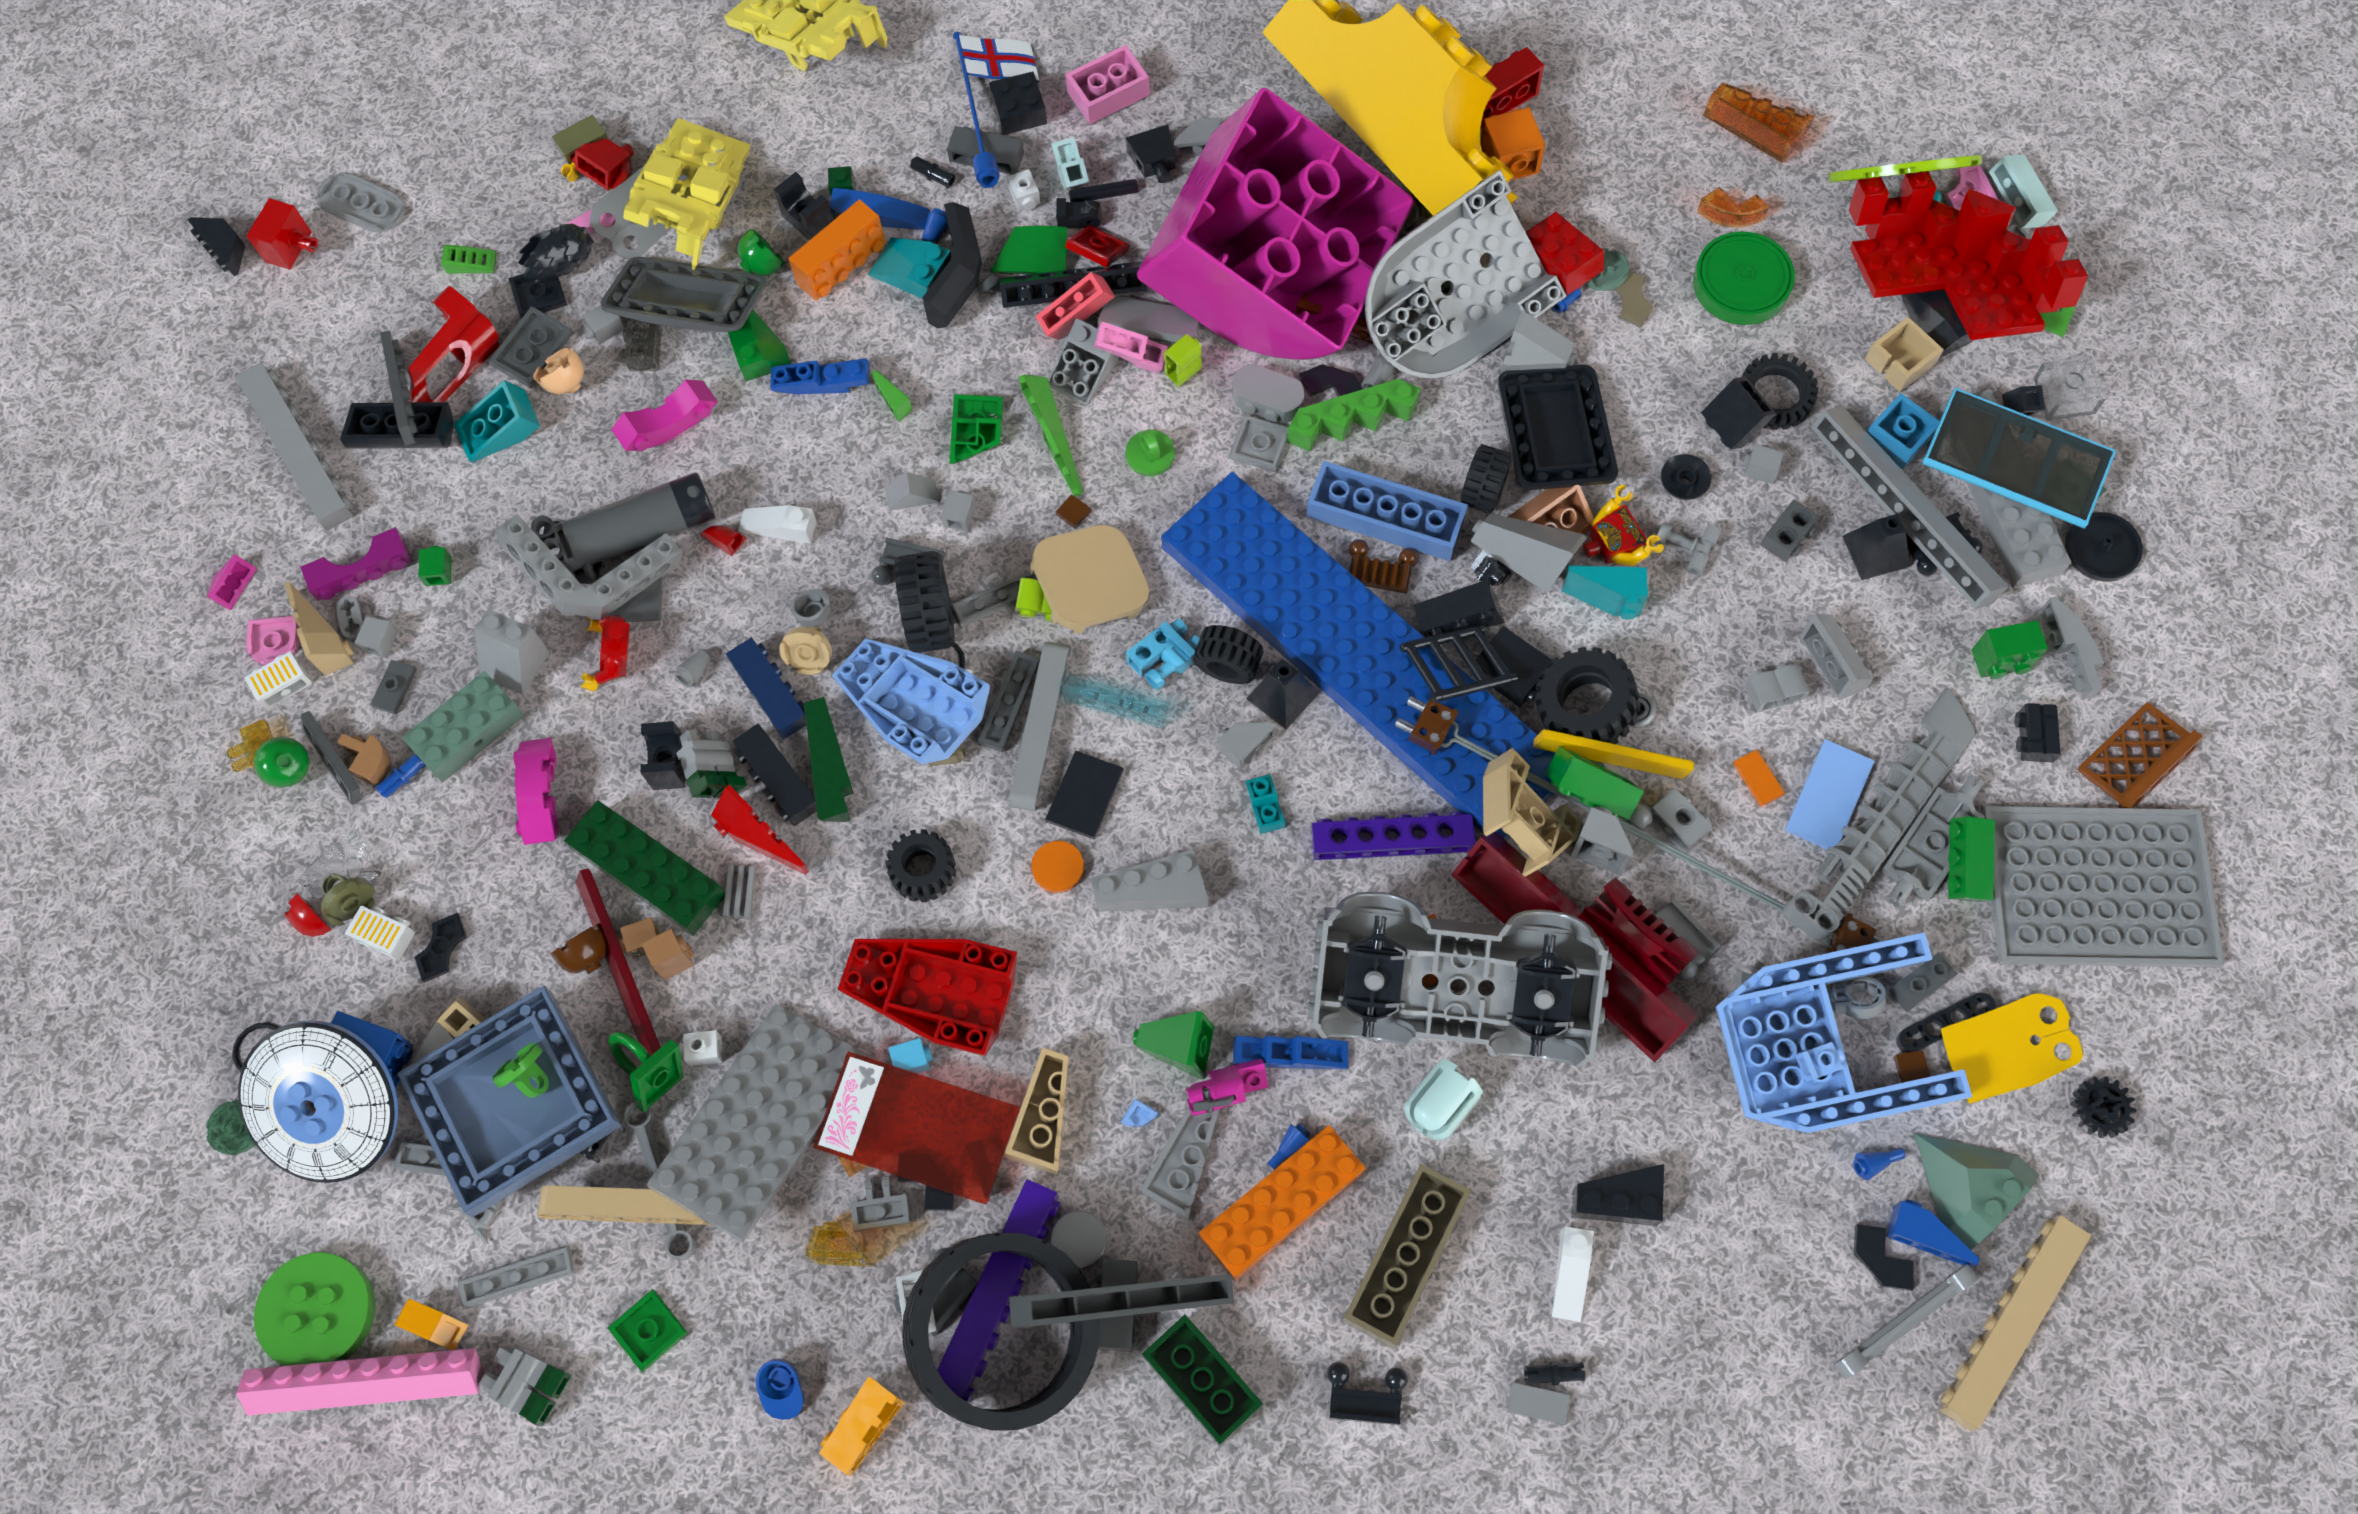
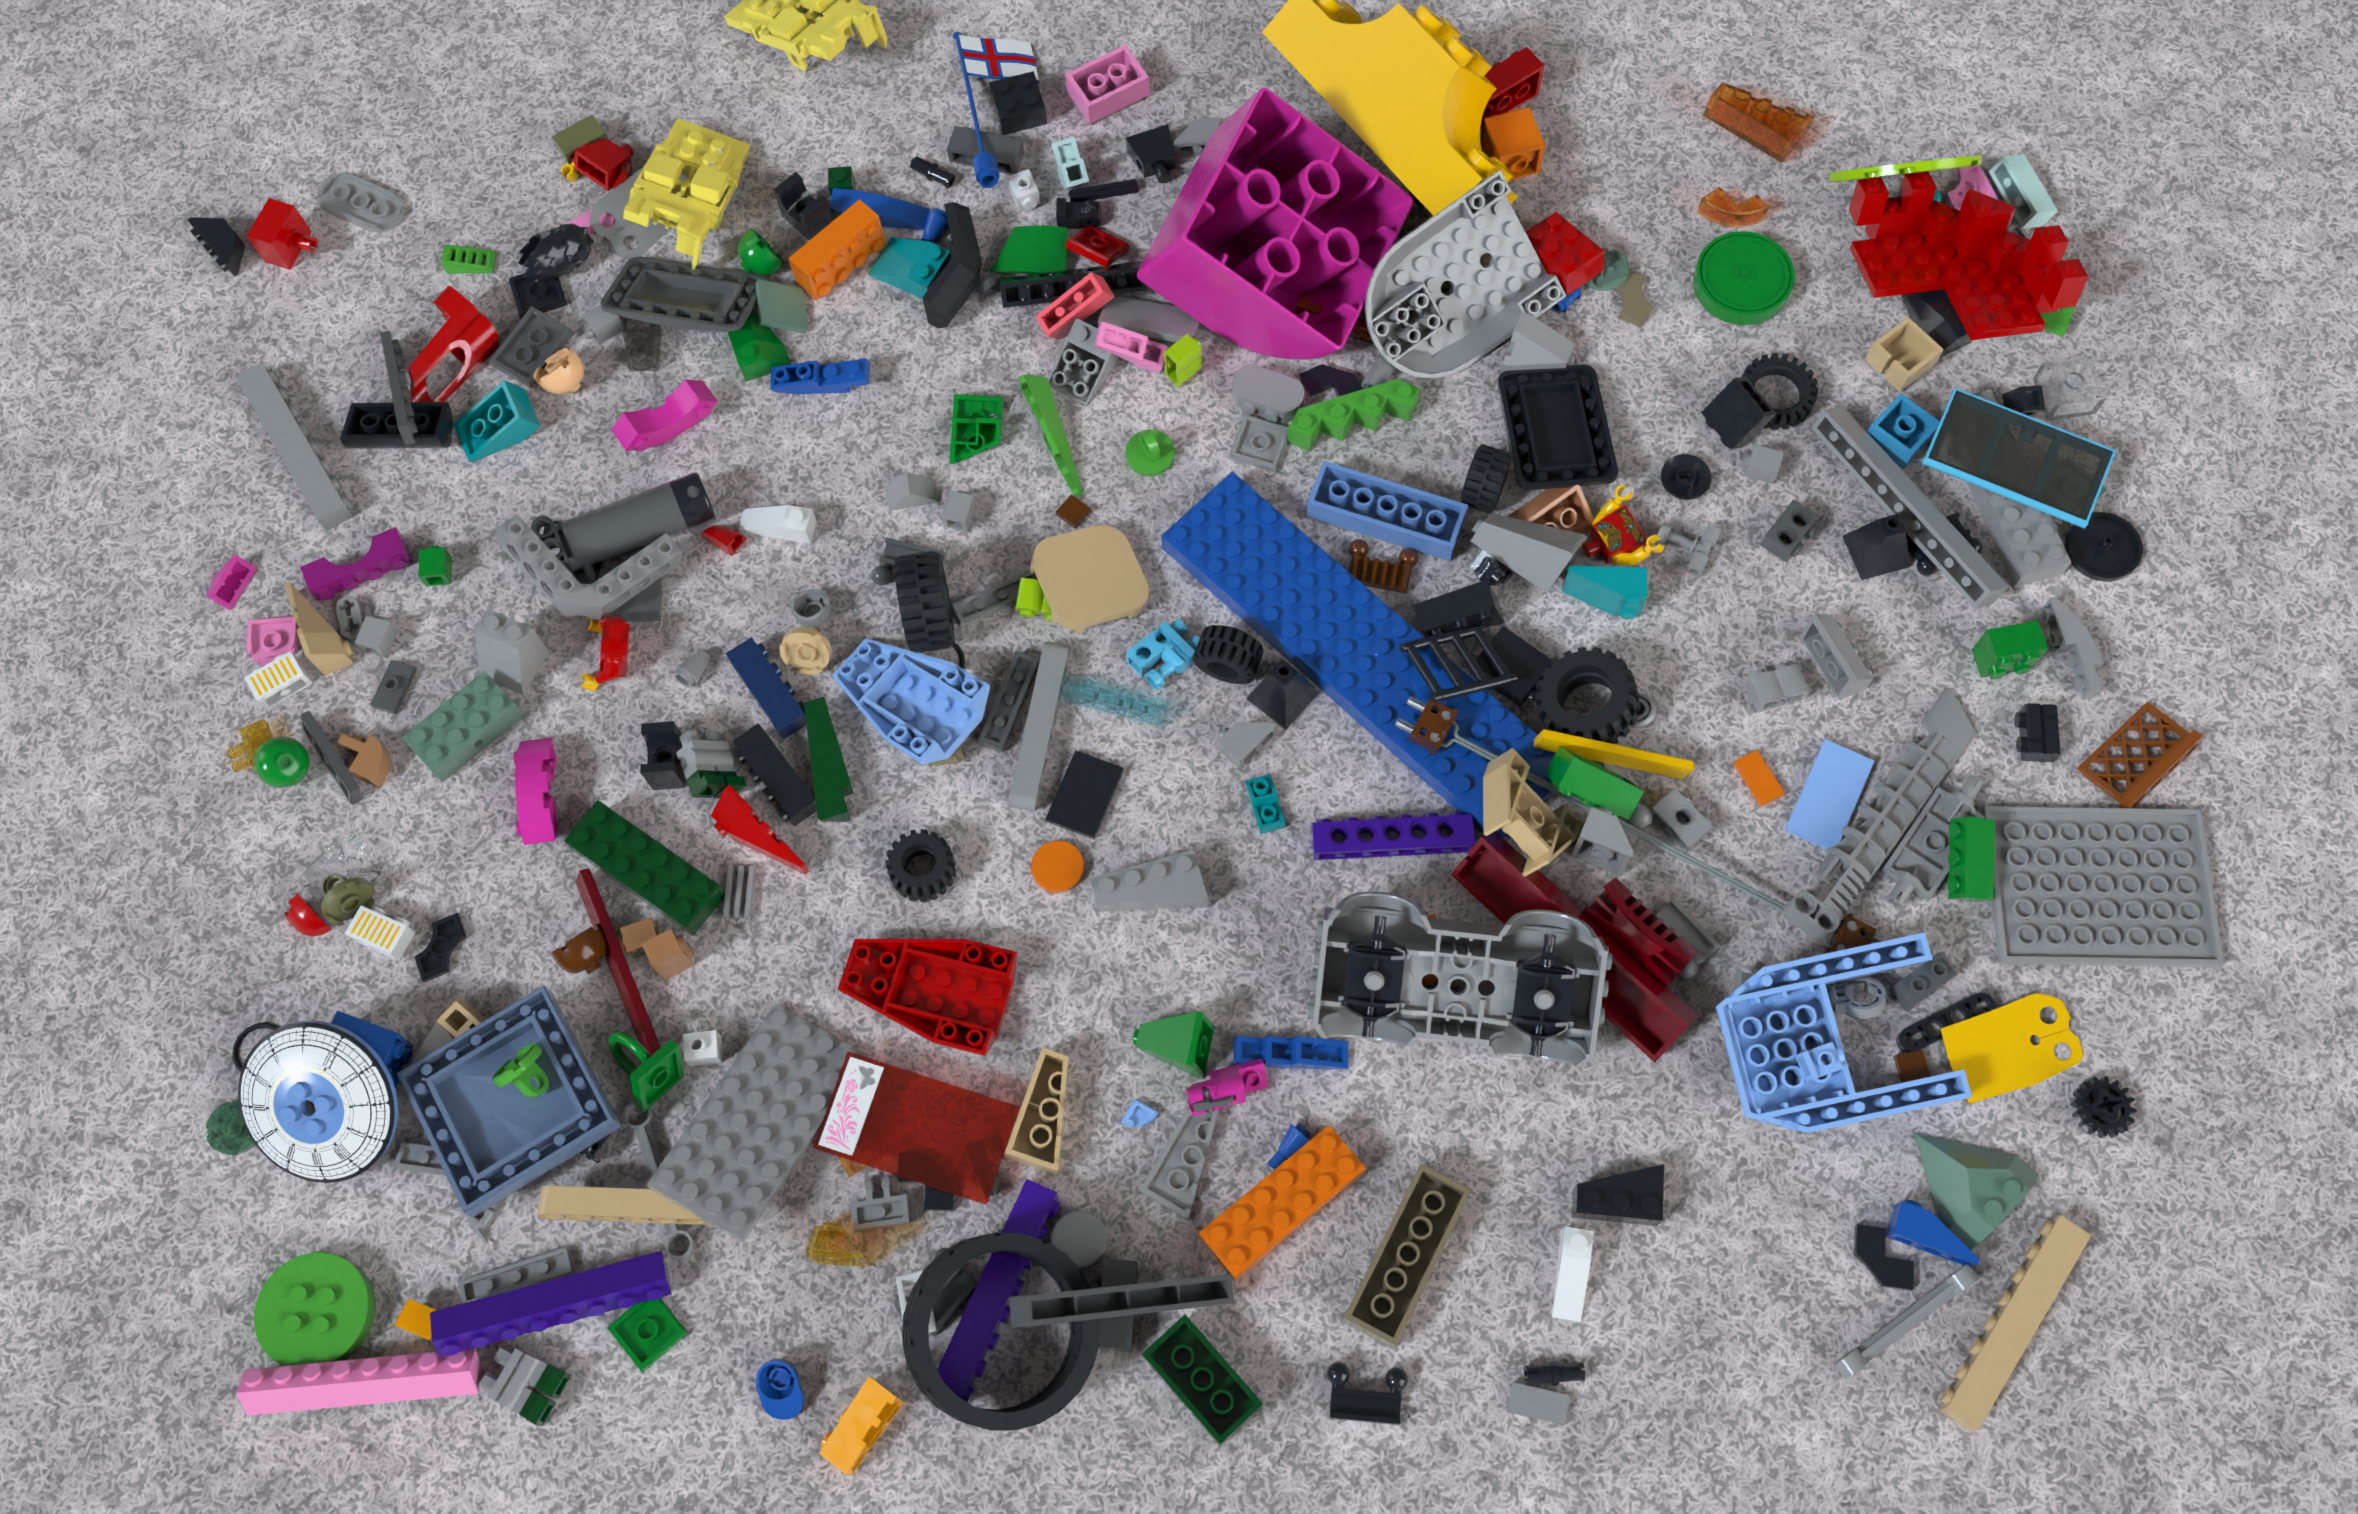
blue axle [376,753,426,798] -> none
bright green slope [872,370,912,421] -> none
medium azure brick [888,1038,933,1079] -> none
light aqua cylinder [1403,1059,1483,1141] -> none
blue cone [1853,1148,1905,1180] -> none
none -> dark purple brick [430,1251,672,1357]
none -> sand green tile [755,279,808,333]

